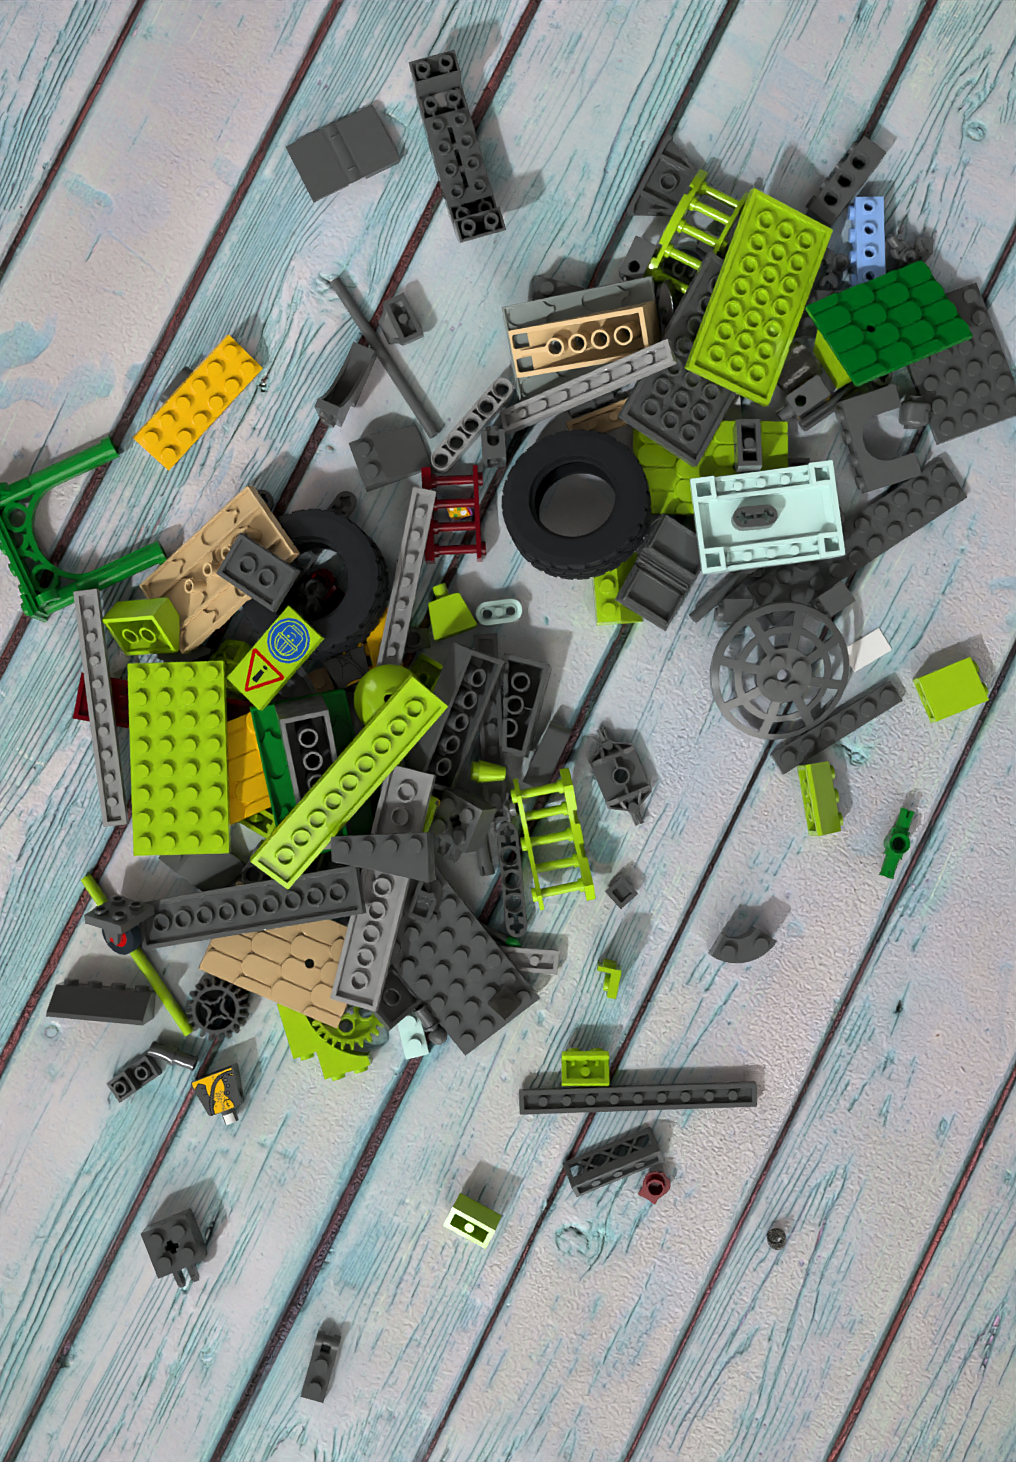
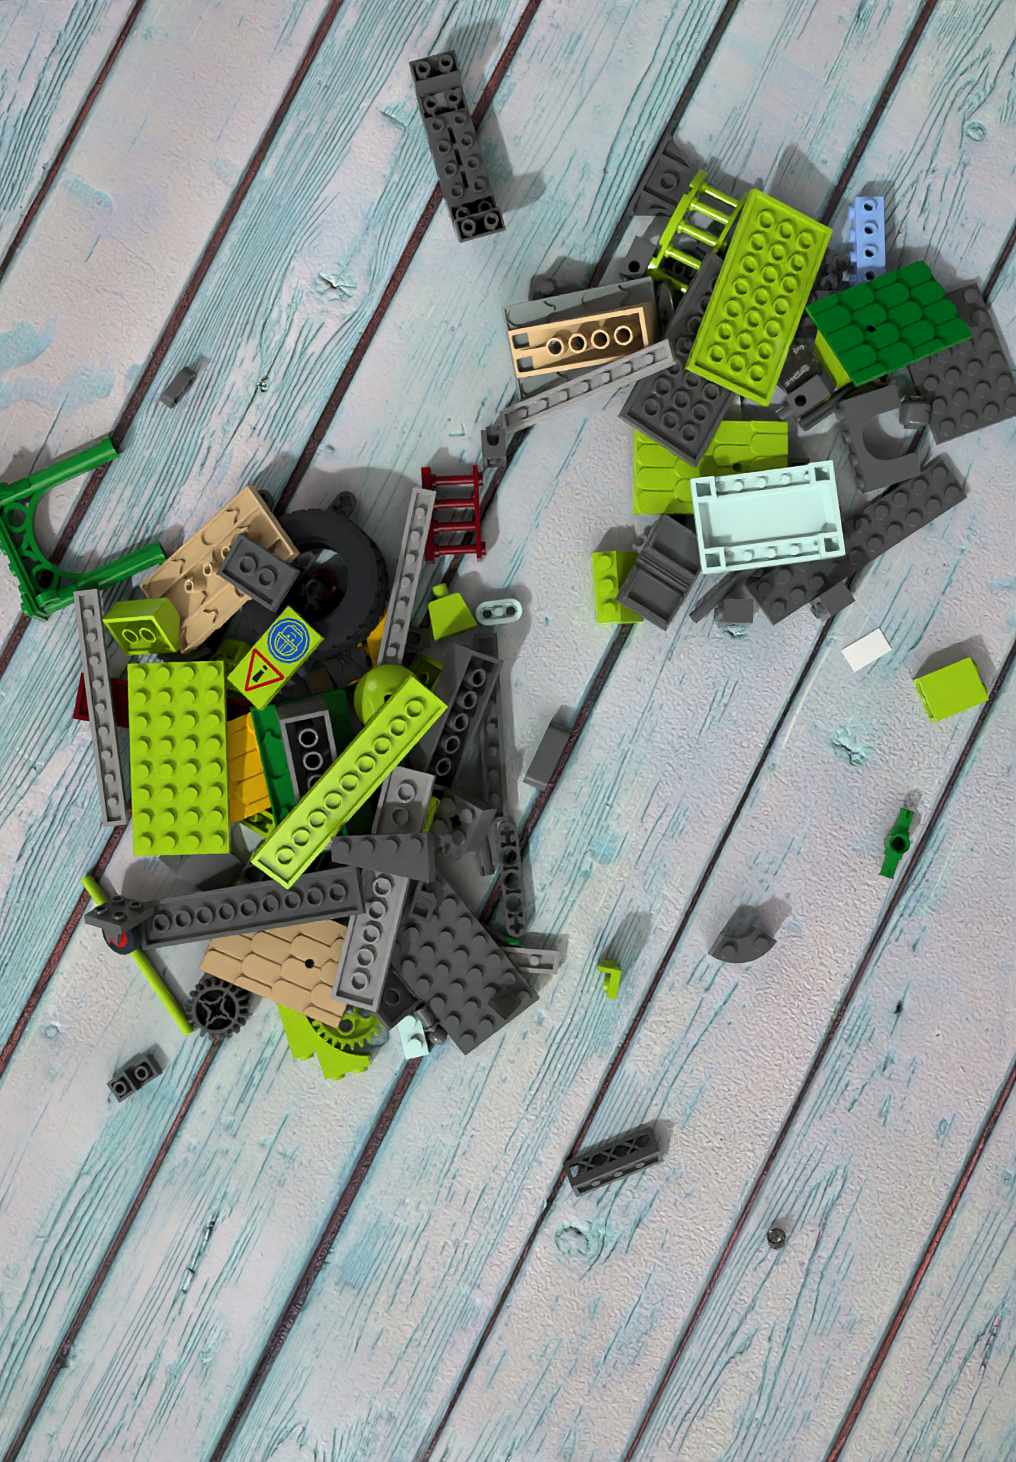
dark grey slope [46,978,156,1025] -> none
yellow plate [132,334,263,471] -> none
dark grey hinge [141,1208,208,1288] -> none
dark grey pin [148,1041,199,1071] -> none
torso [191,1063,244,1125] -> none
dark grey piece [285,105,401,203] -> none
dark grey plate [300,1330,341,1403] -> none
dark grey arch [314,342,377,428] -> none
dark grey piece [330,277,439,439] -> none
dark grey slope [349,425,432,492] -> none
dark grey slope [378,293,424,346] -> none
light grey beam [431,377,513,474] -> none
lime brick [443,1193,502,1249] -> none
tile [446,507,473,522] -> none
lime cone [470,760,506,783] -> none
black tyre [502,429,652,580] -> none
dark grey wedge [502,653,552,758] -> none
dark grey plate [504,792,519,822] -> none
lime fence [510,767,596,911] -> none
dark grey plate [519,1081,757,1115] -> none
lime bracket [561,1048,610,1086] -> none
tan plate [566,399,629,434] -> none
dark grey pin [567,391,614,419] -> none
dark grey plate [589,727,652,826] -> none
dark grey plate [605,876,638,909] -> none
dark red animal [638,1171,671,1205] -> none
dark grey dish [710,601,849,740] -> none
dark grey beam [731,505,778,531] -> none
dark grey brick [733,419,762,474] -> none
dark grey plate [770,681,903,775] -> none
lime slope [797,761,843,836] -> none
dark grey brick [805,136,887,228] -> none
dark grey piece [886,233,934,273] -> none

